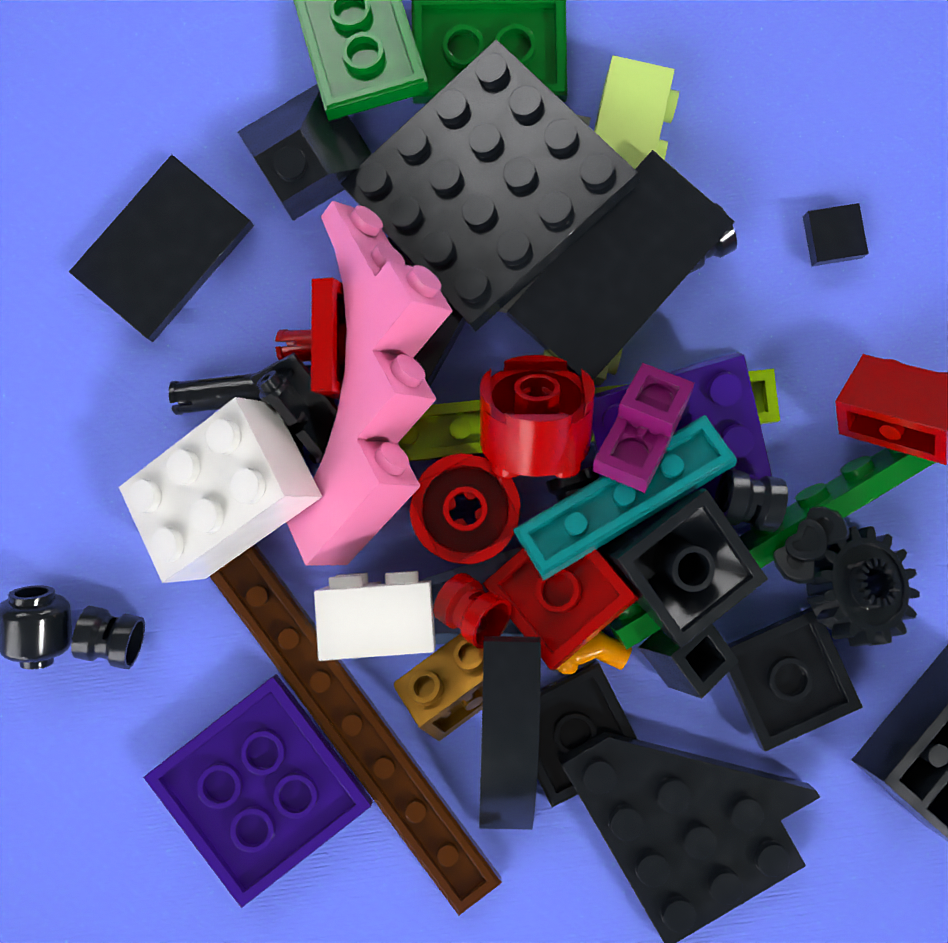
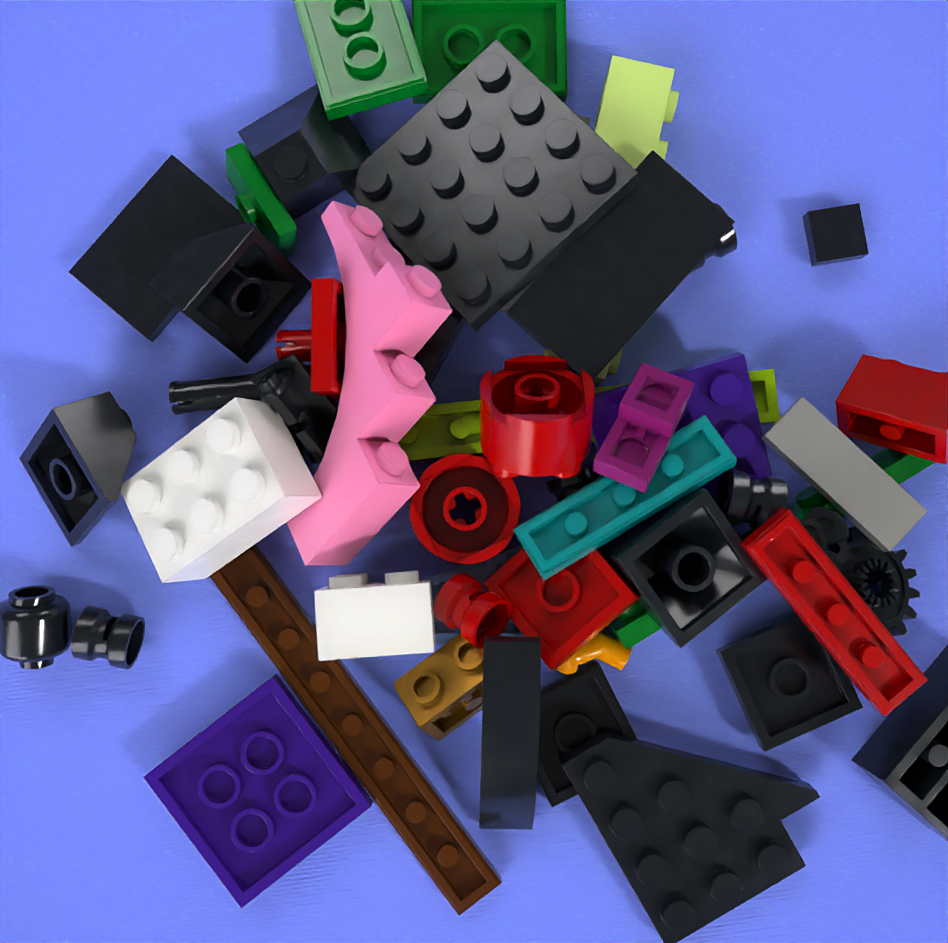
black brick [638,624,739,699] -> none
none -> black slope [19,391,137,547]
none -> black slope [149,222,312,364]
none -> green plate [225,142,297,257]
none -> red tile [740,507,928,716]
none -> light grey tile [761,396,928,552]

